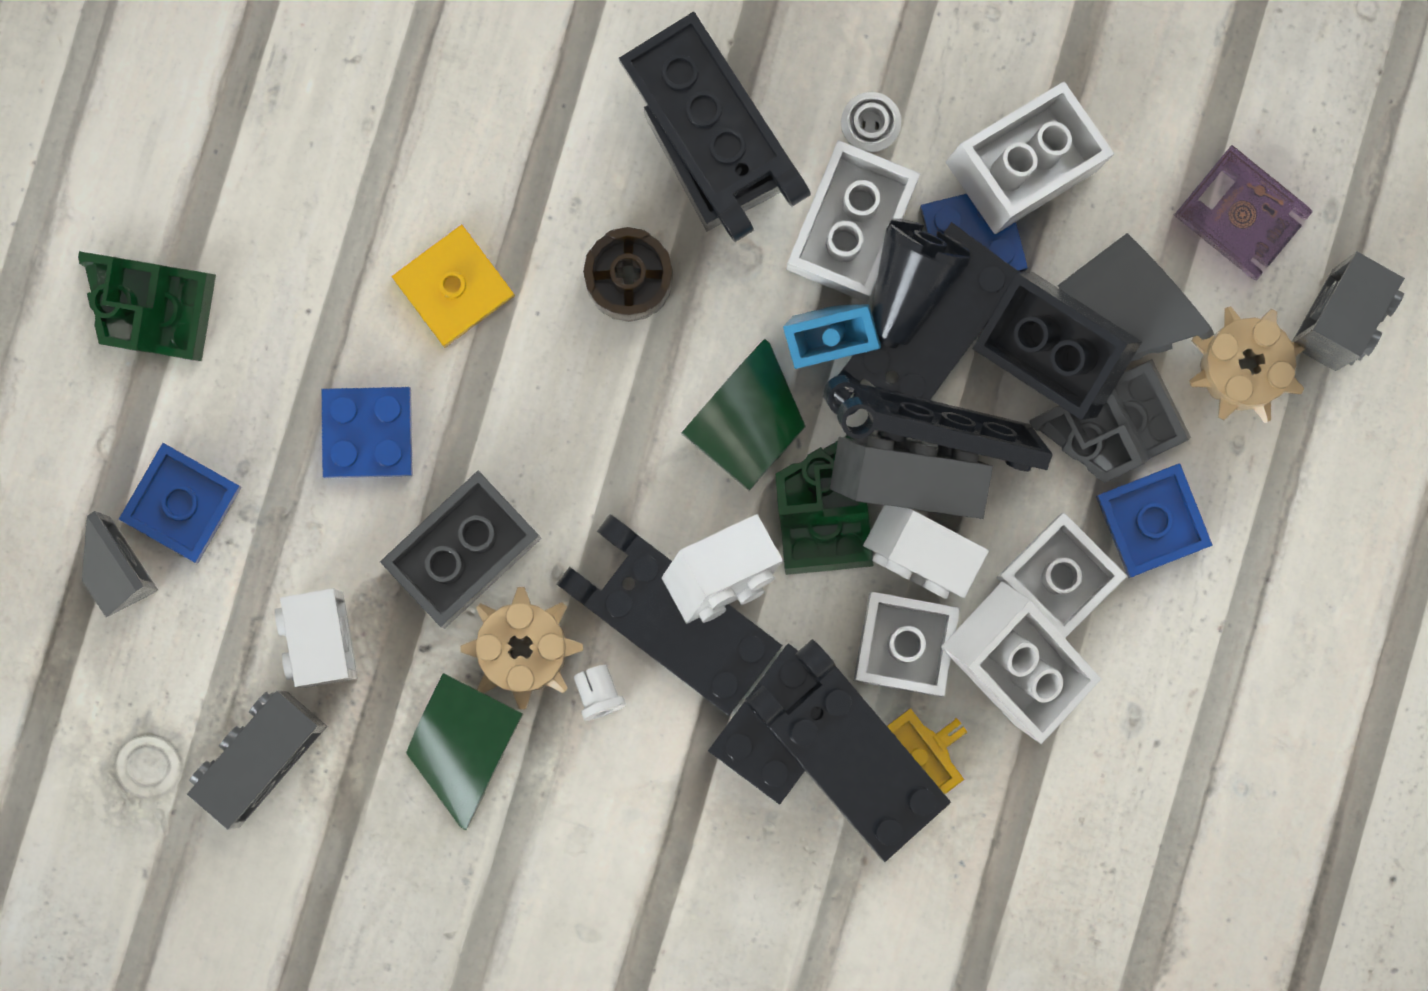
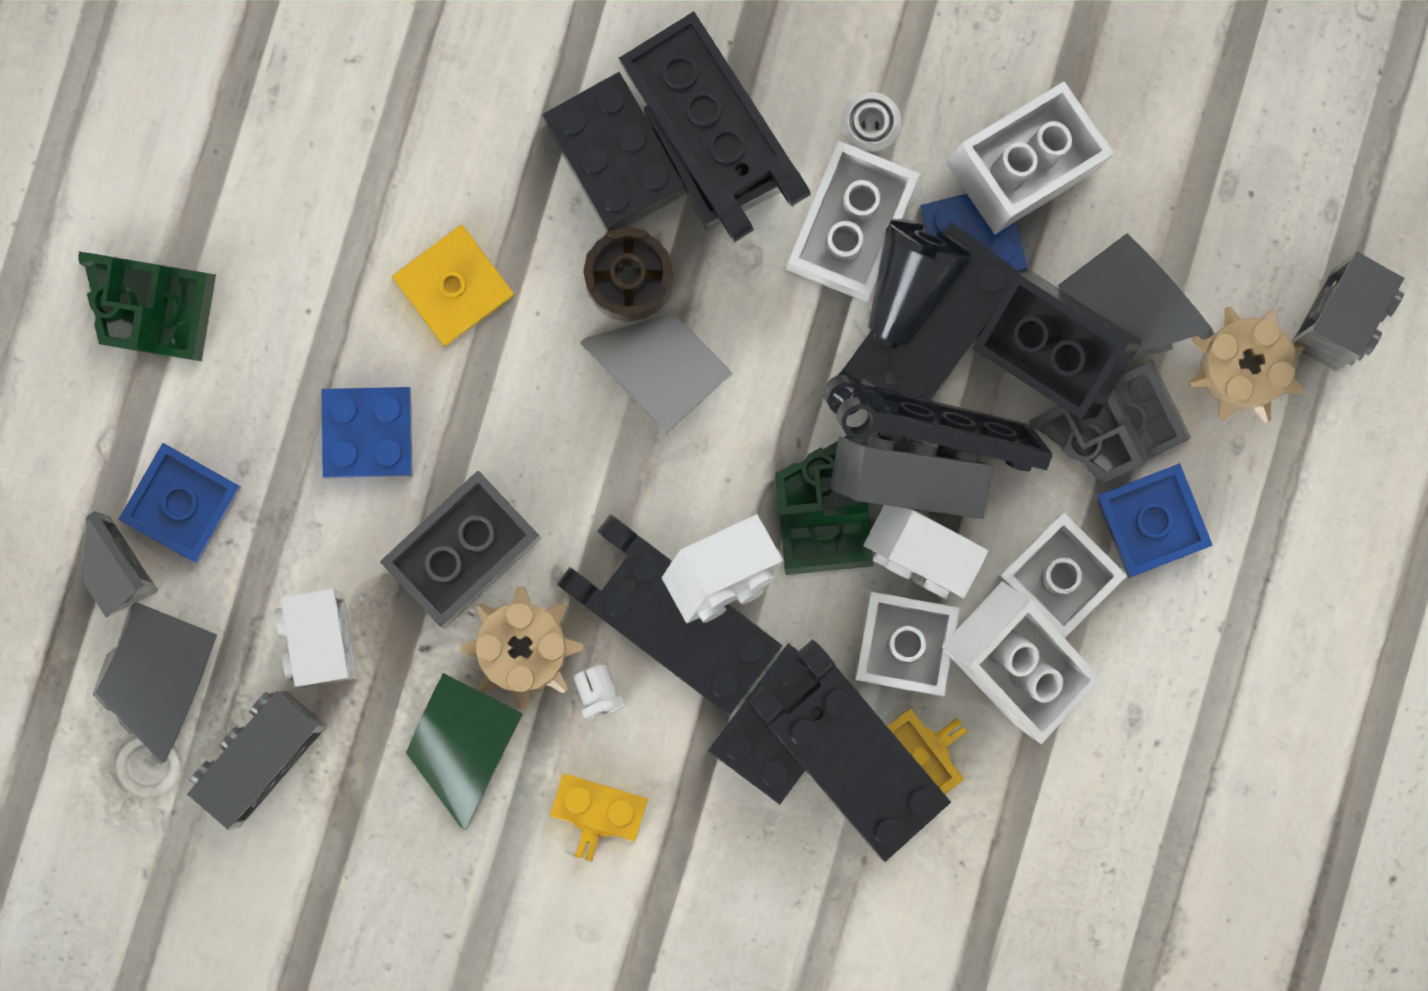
dark green slope [681,339,806,491] -> none
dark azure slope [783,304,881,369] -> none
clear purple container [1174,145,1313,280] -> none
none -> dark grey slope [93,602,217,764]
none -> black brick [542,71,685,233]
none -> yellow plate [550,773,648,862]
none -> light grey slope [580,313,732,434]

